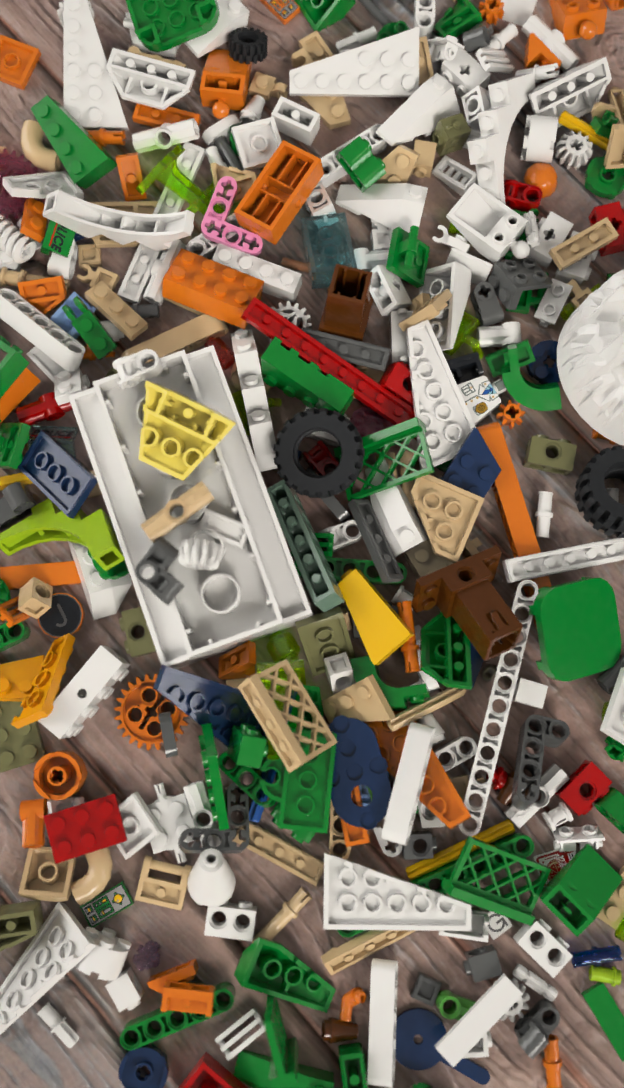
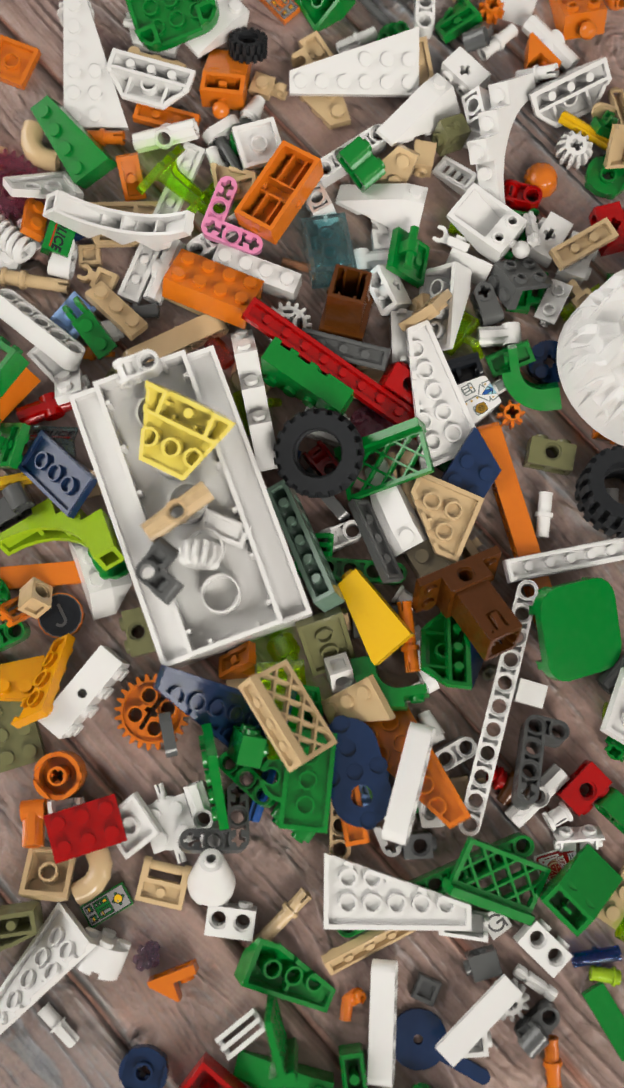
orange wing [17,275,68,315] -> none
white brick [105,966,145,1012] -> none
green beam [120,982,236,1050] -> none
orange hinge [161,980,215,1017] -> none
tan tile [233,821,324,886] -> none
white brick [271,96,320,146] -> none
reddish brown cone [321,1017,358,1044] -> none
tan axle [387,687,466,731] -> none
yellow axle [405,819,515,881] -> none
white hinge [427,35,465,62] -> none
bright green piece [435,990,477,1020] -> none
white tile [475,48,514,74] -> none
white brick [521,115,558,163] -> none

